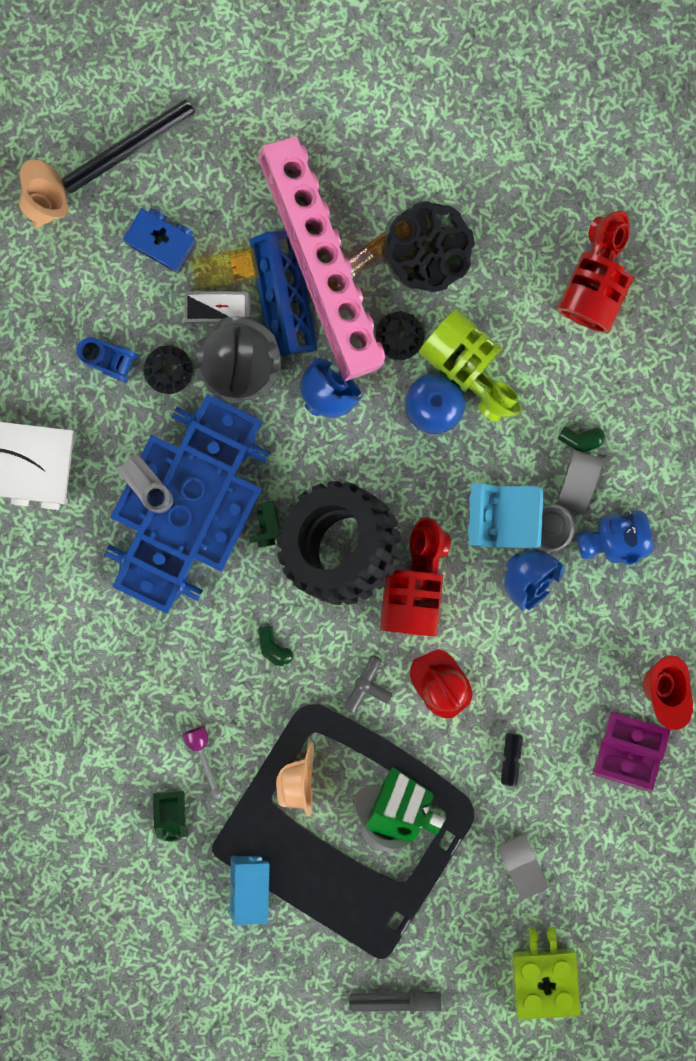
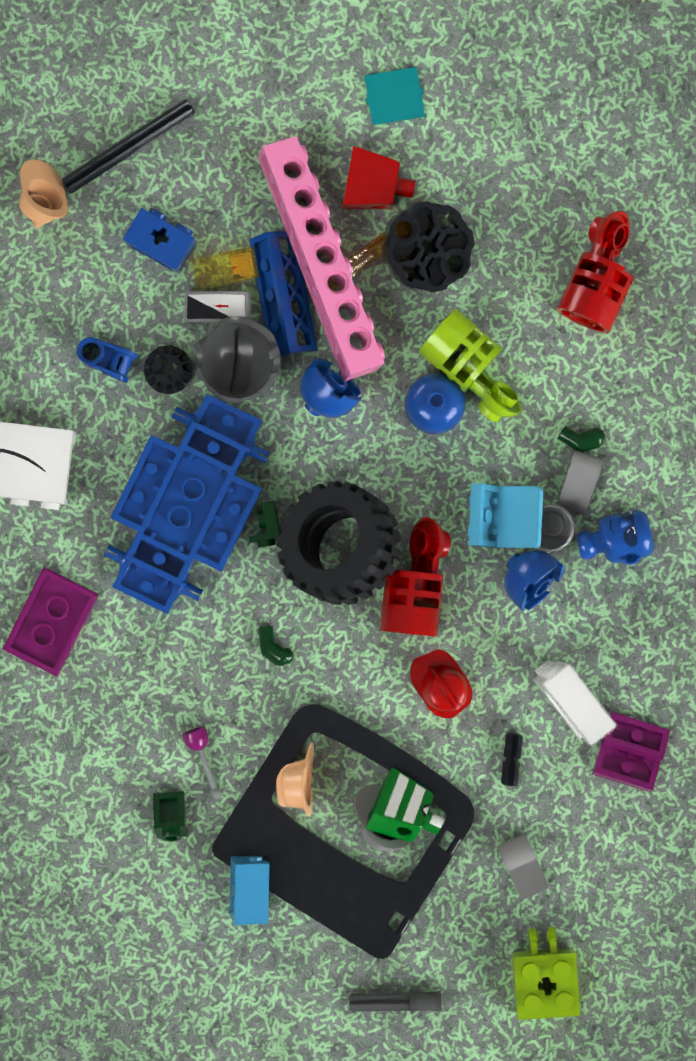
light grey piece [117,454,173,513] -> none
dark grey piece [344,655,392,714] -> none
black gear [375,311,424,360] -> none
red piece [642,655,693,730] -> none
none -> magenta tile [2,567,99,677]
none -> red torso [343,146,416,210]
none -> teal piece [364,67,425,126]
none -> white arch [532,660,616,746]

